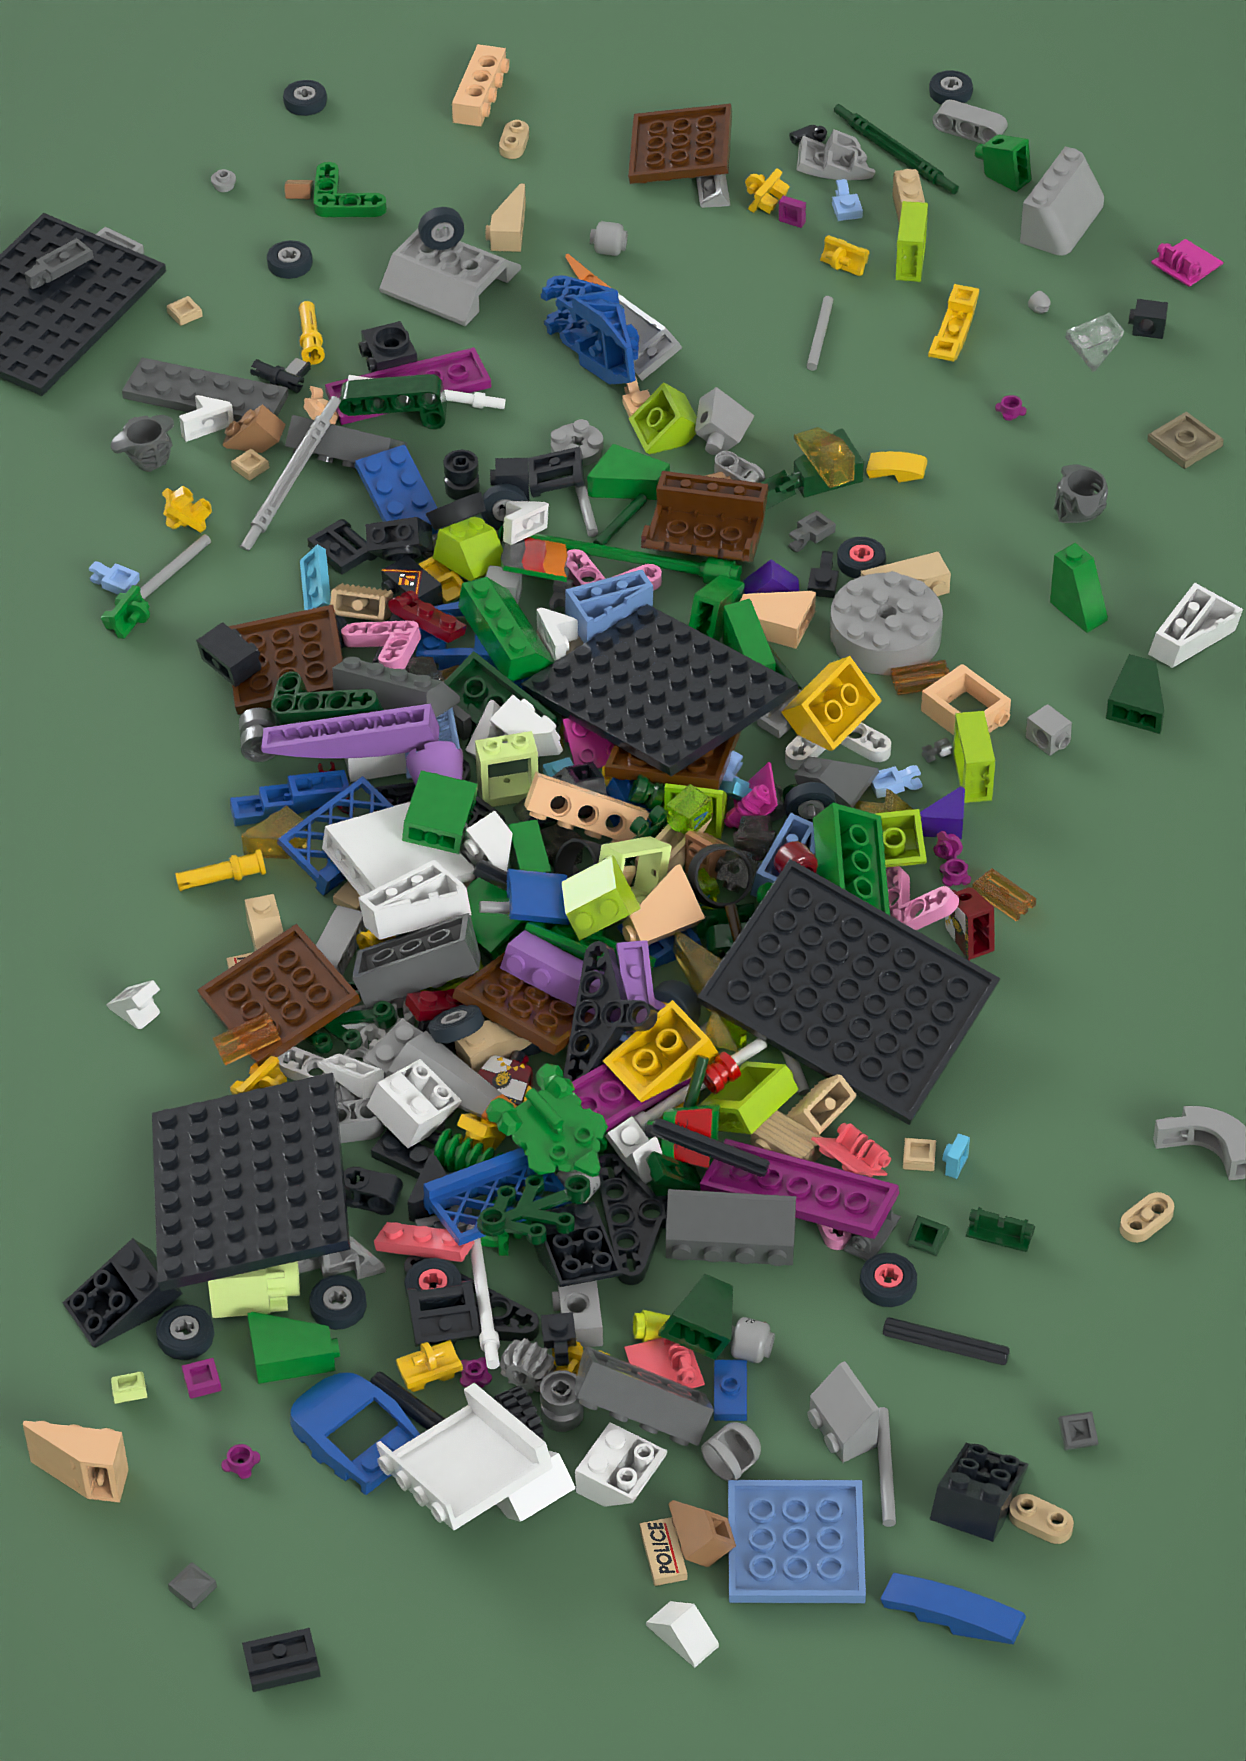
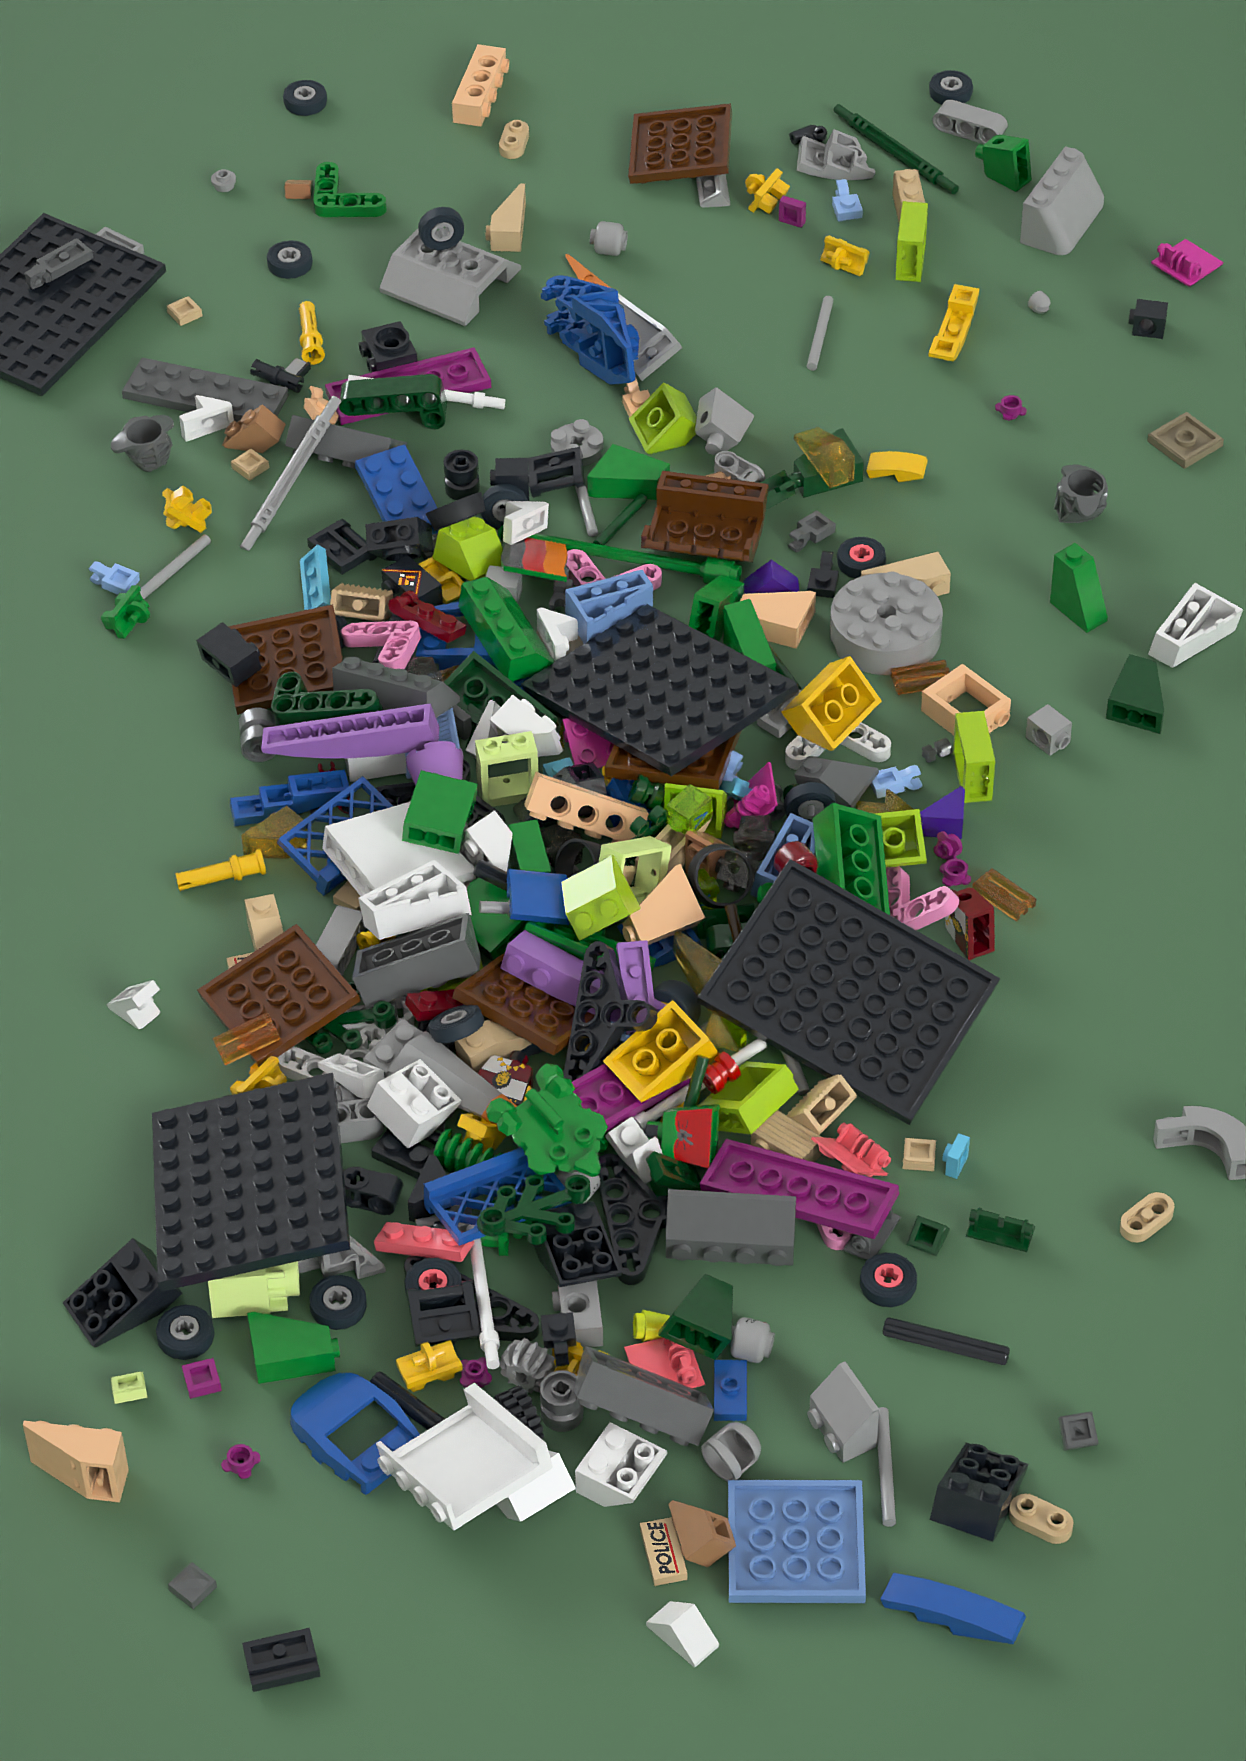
black axle [651,1118,770,1177] -> none
clear wing [1065,313,1124,372] -> none

